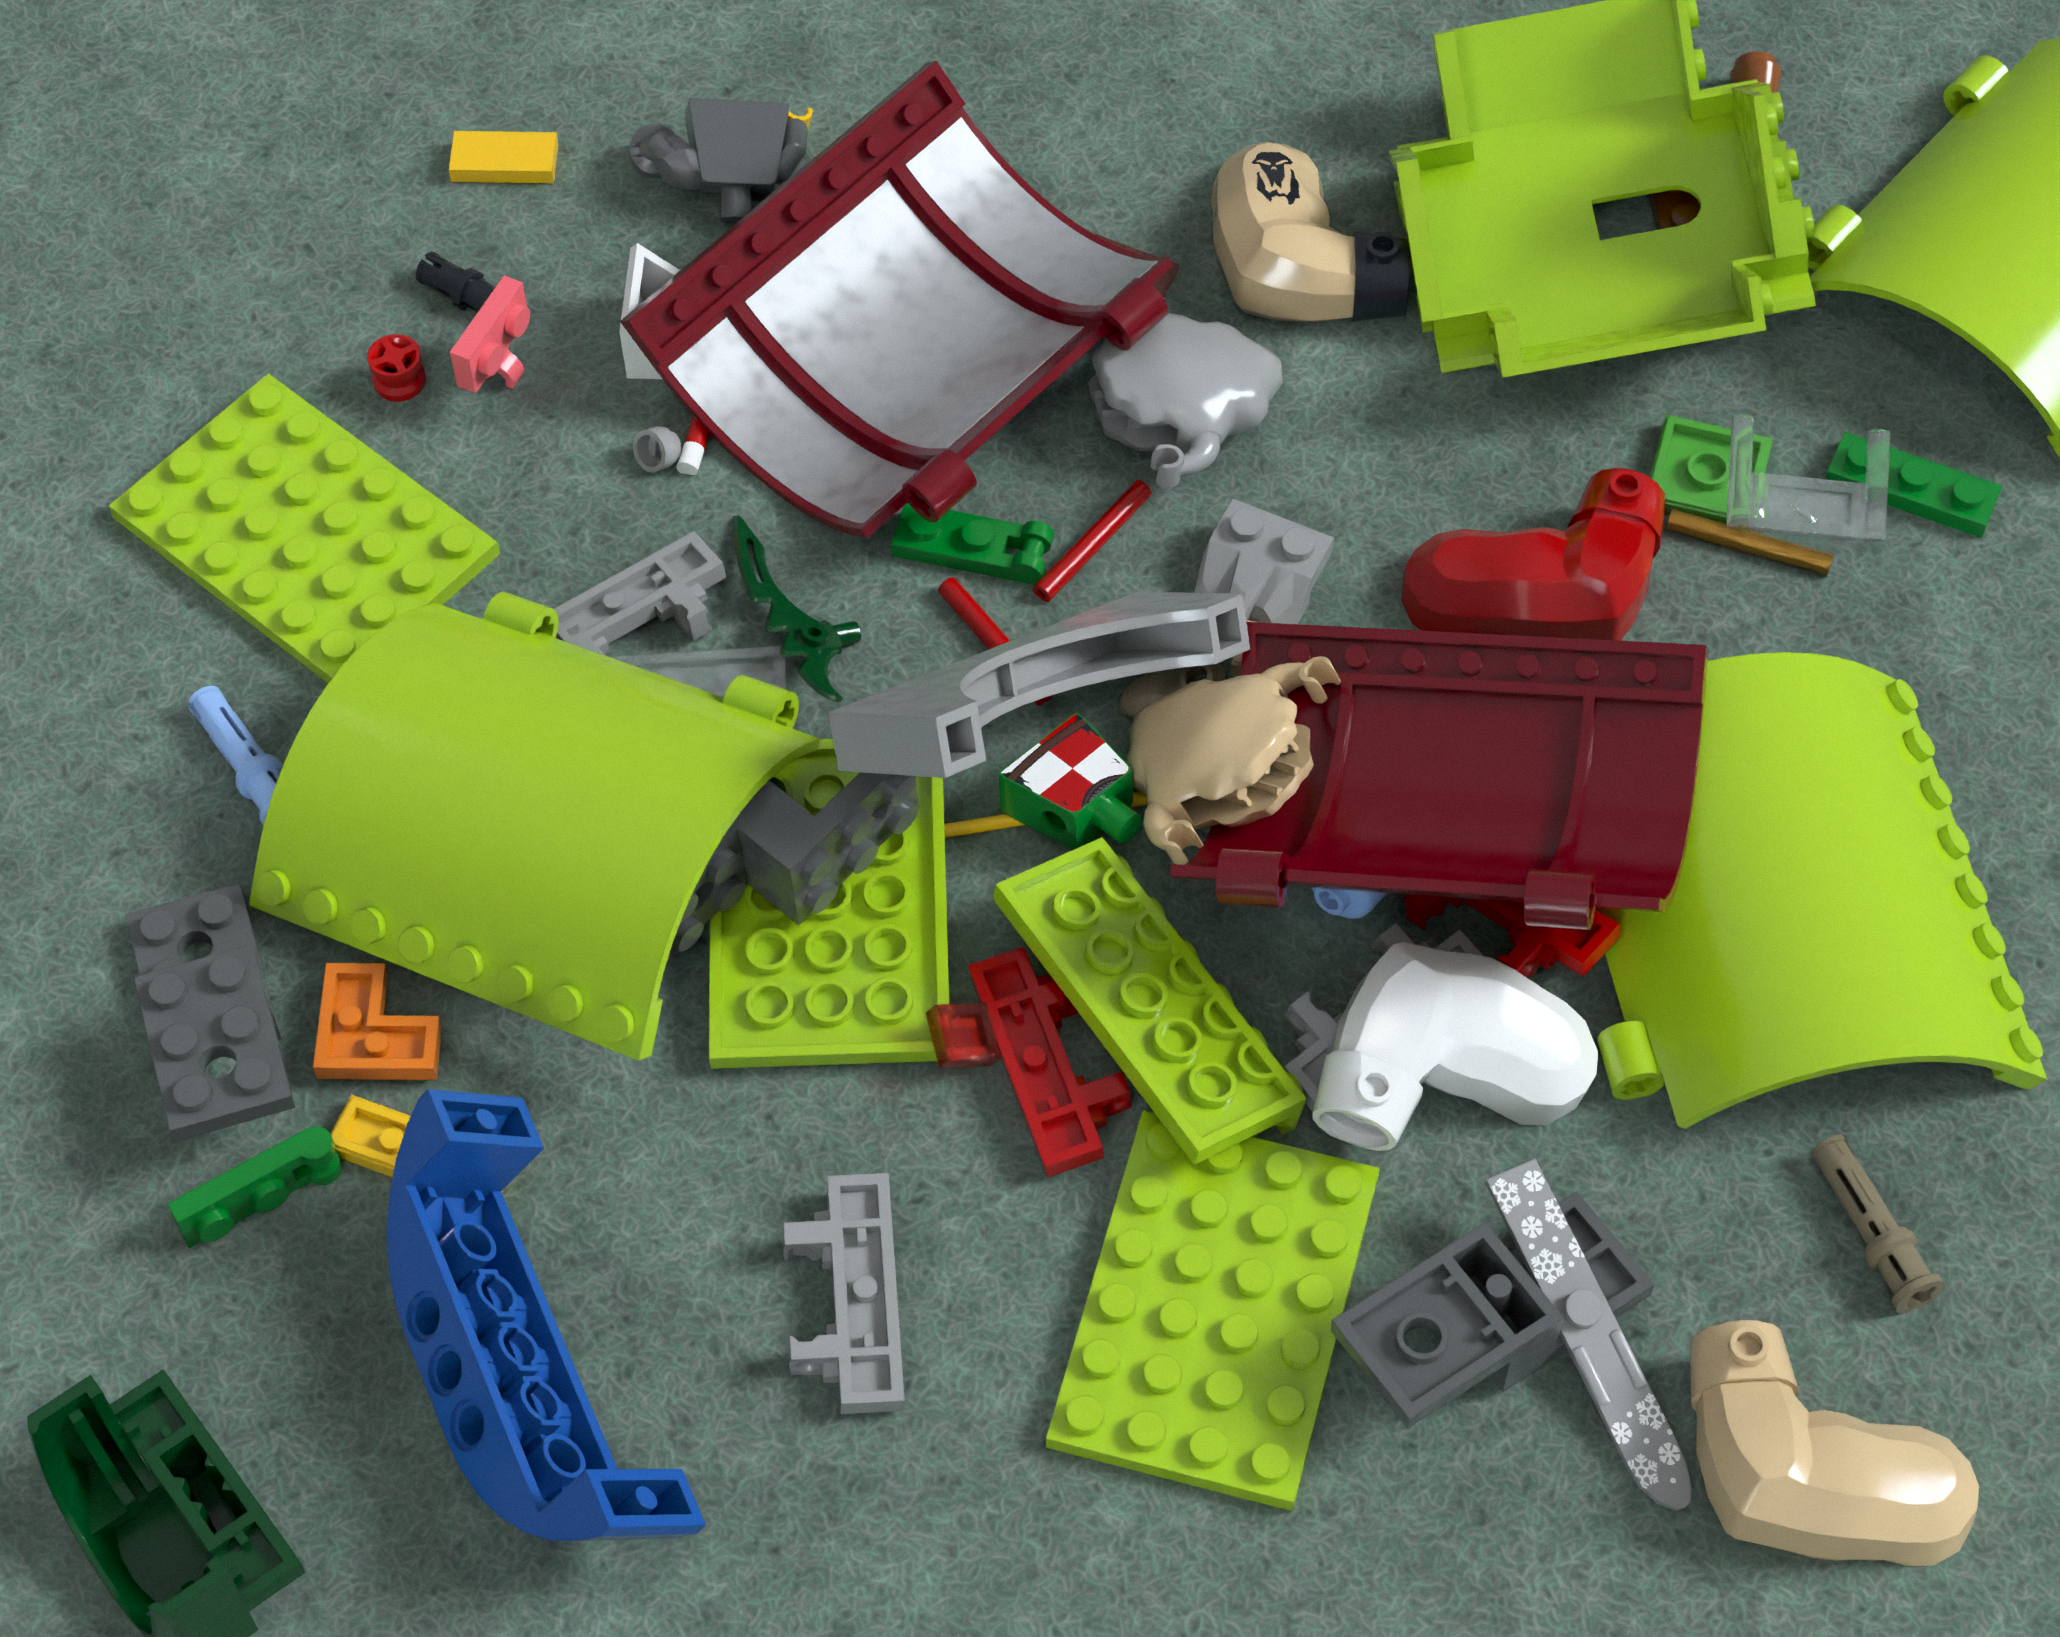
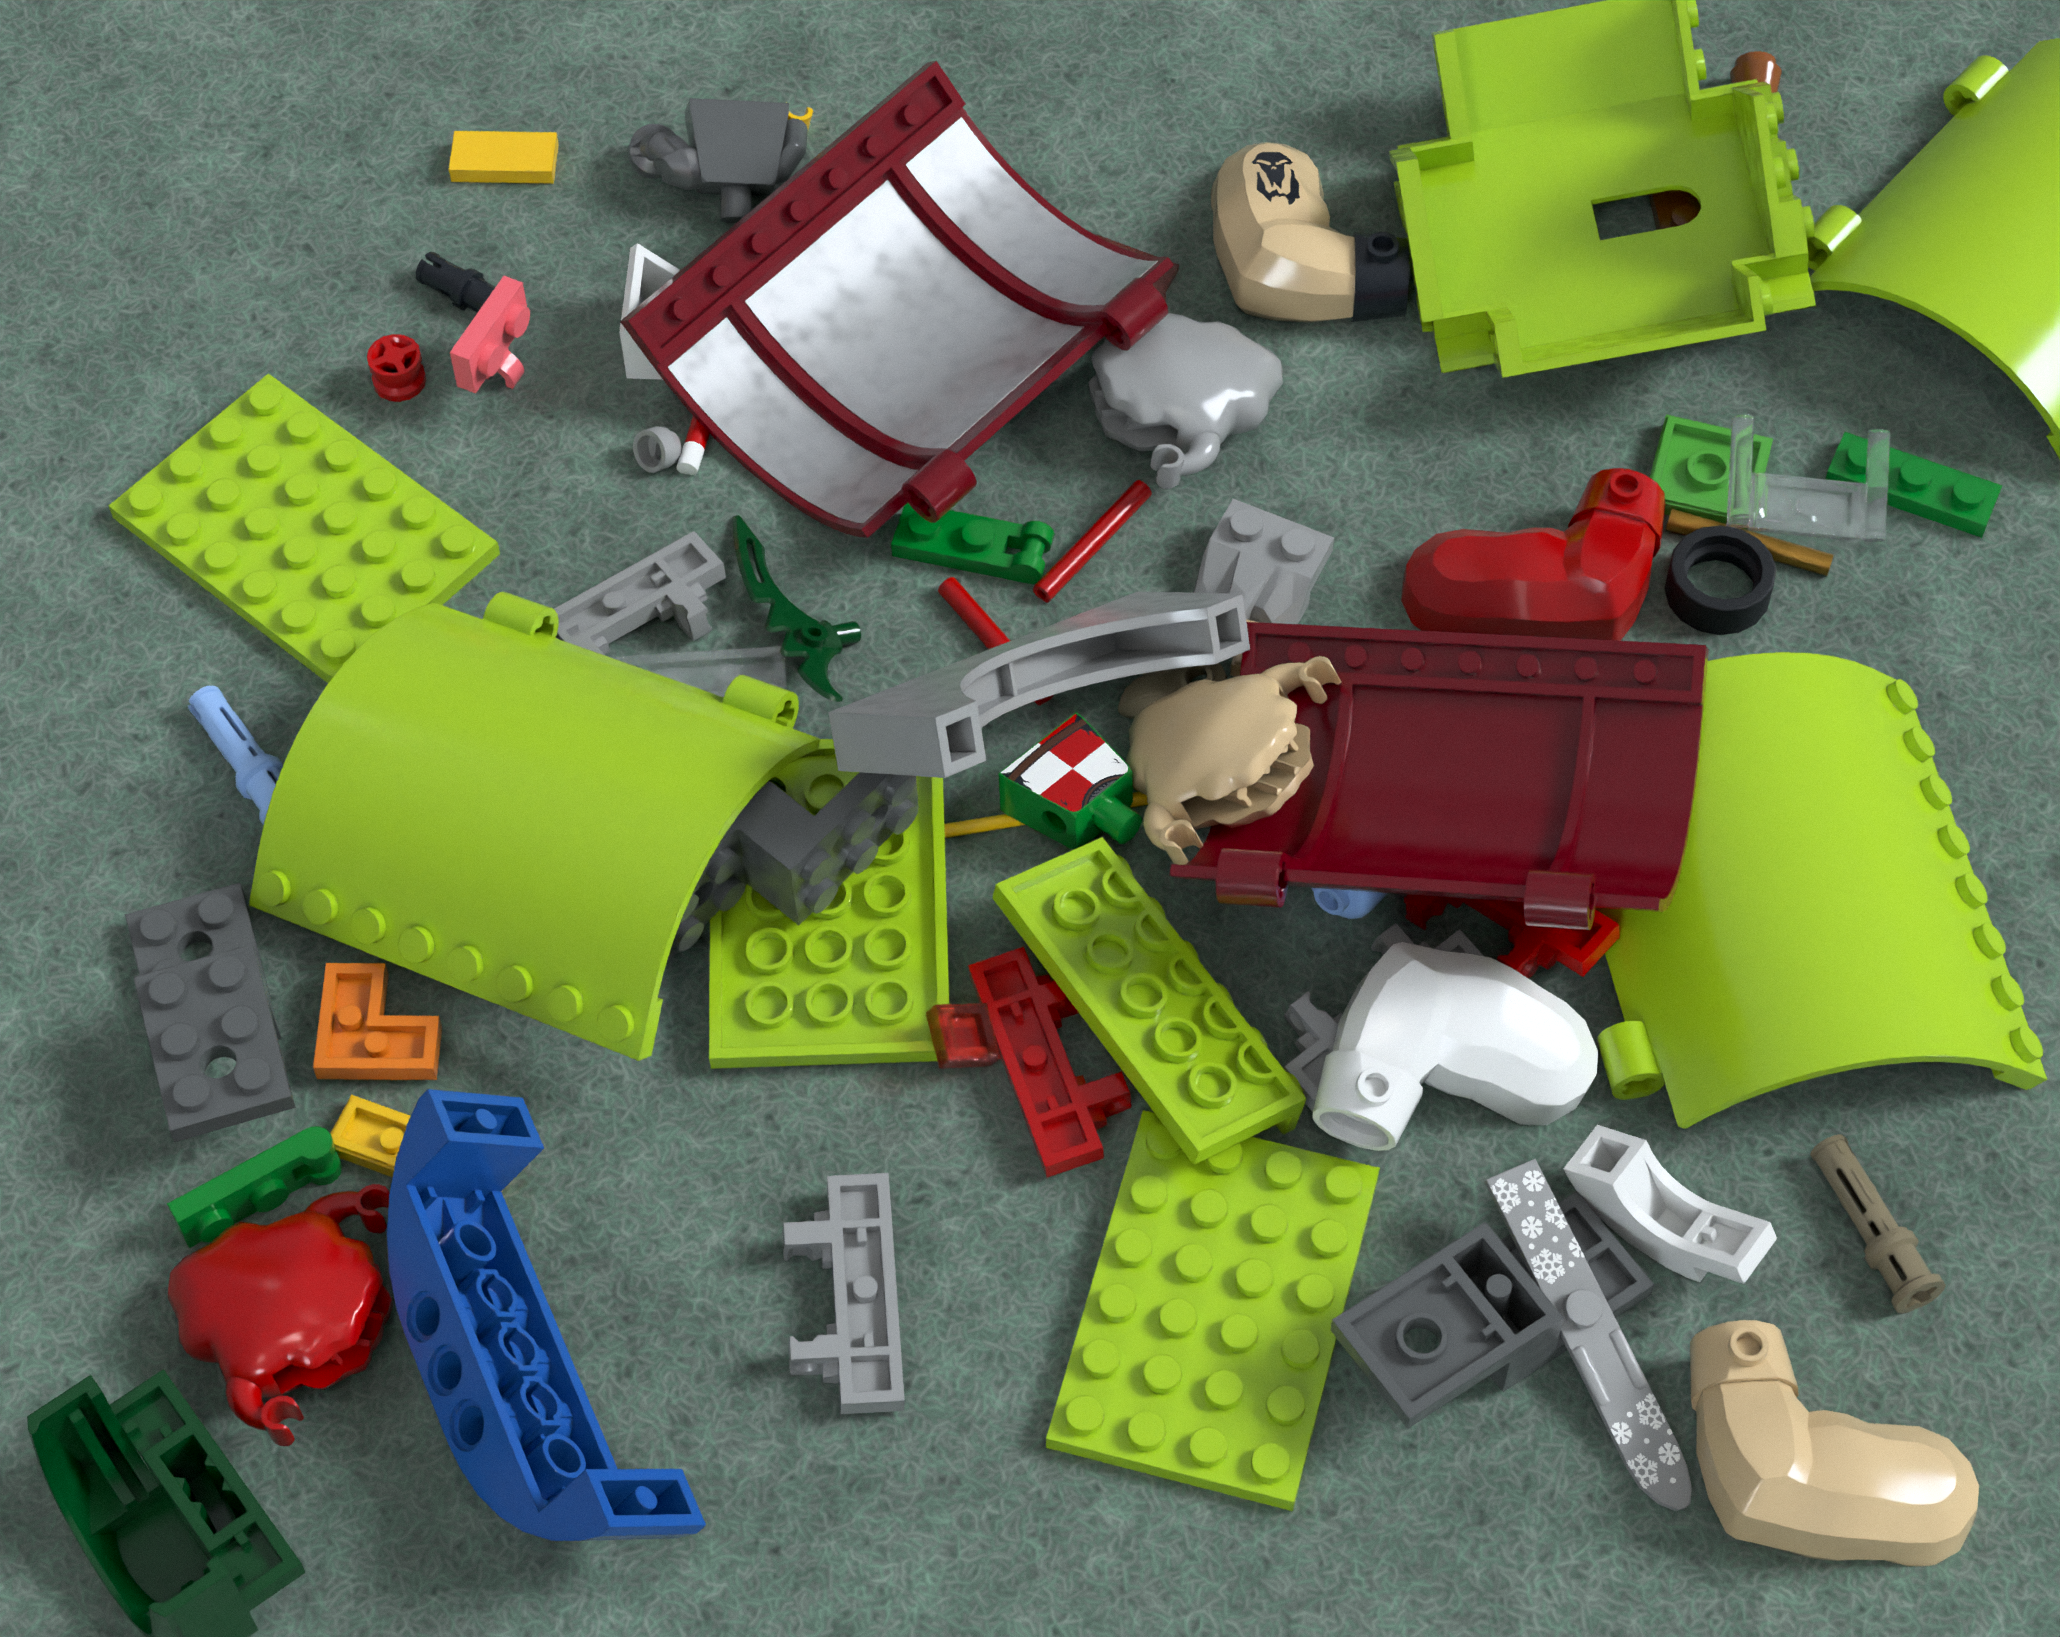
none -> red piece [168,1184,393,1446]
none -> white arch [1563,1125,1777,1284]
none -> black tyre [1664,525,1777,635]

